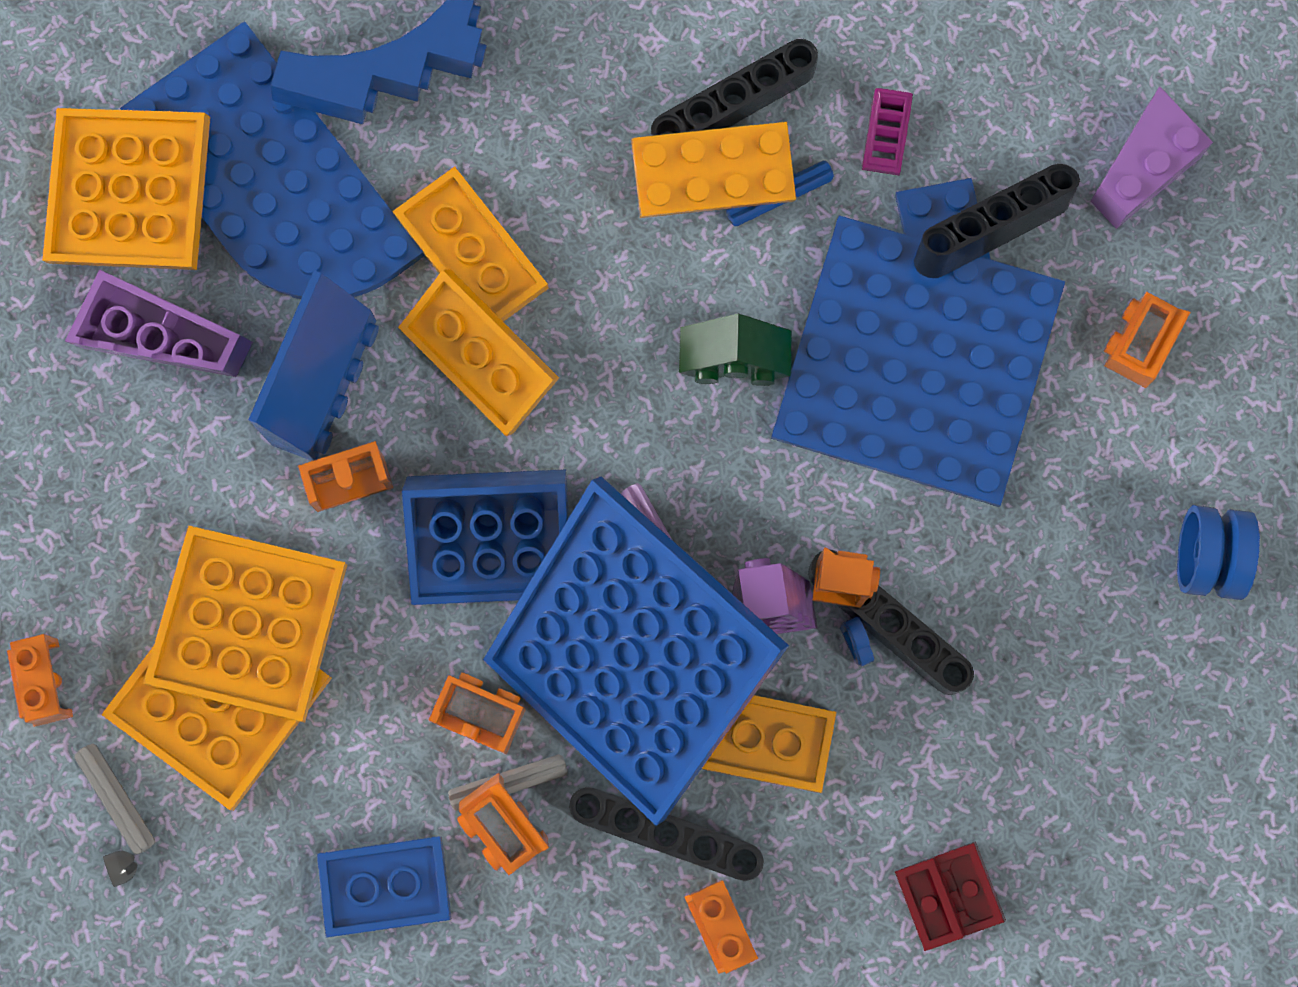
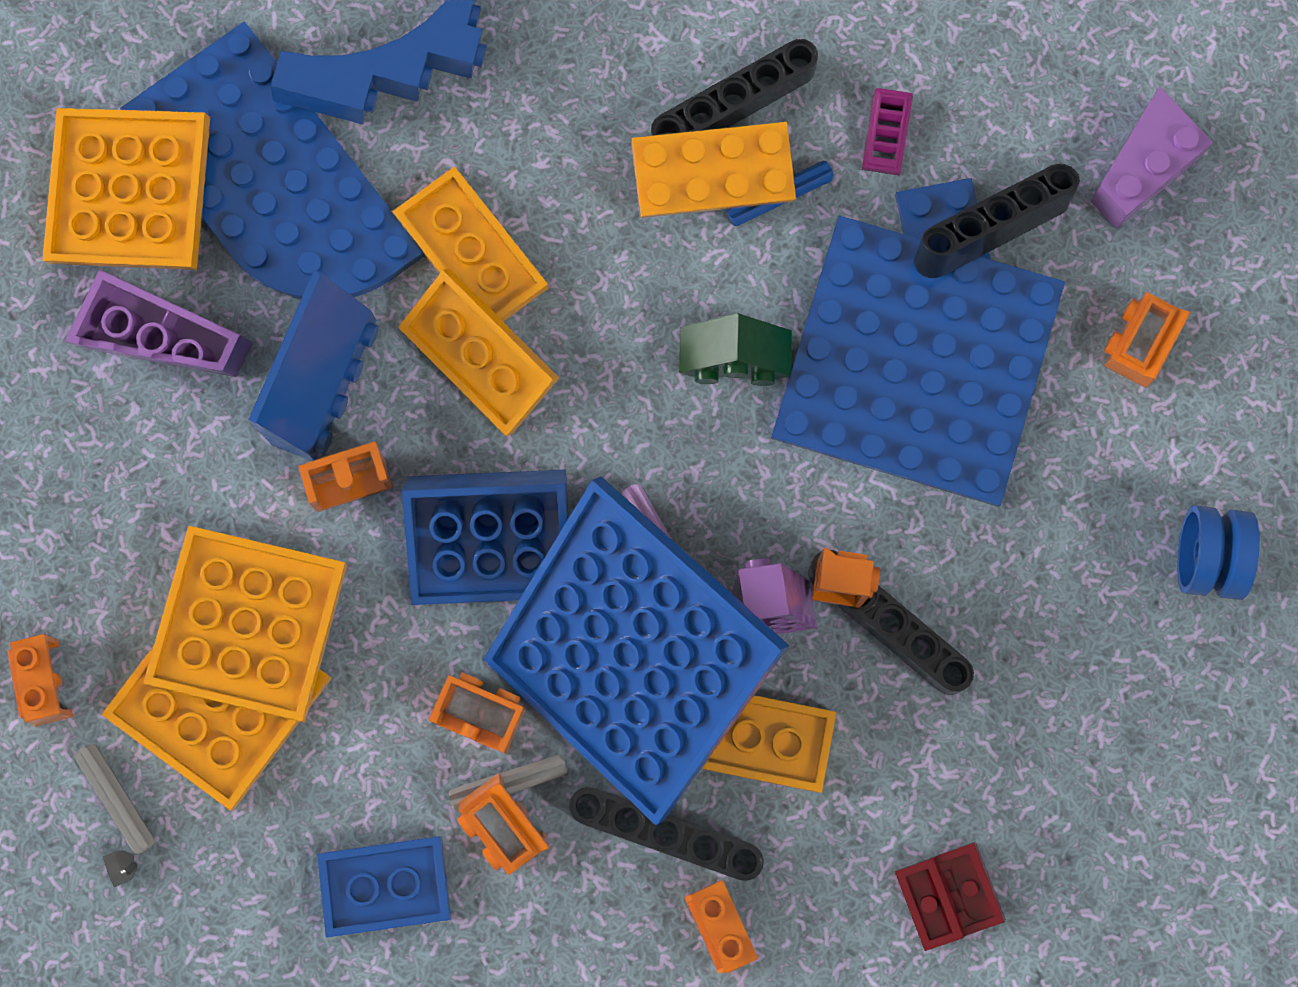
blue tile [840,617,874,667] -> none

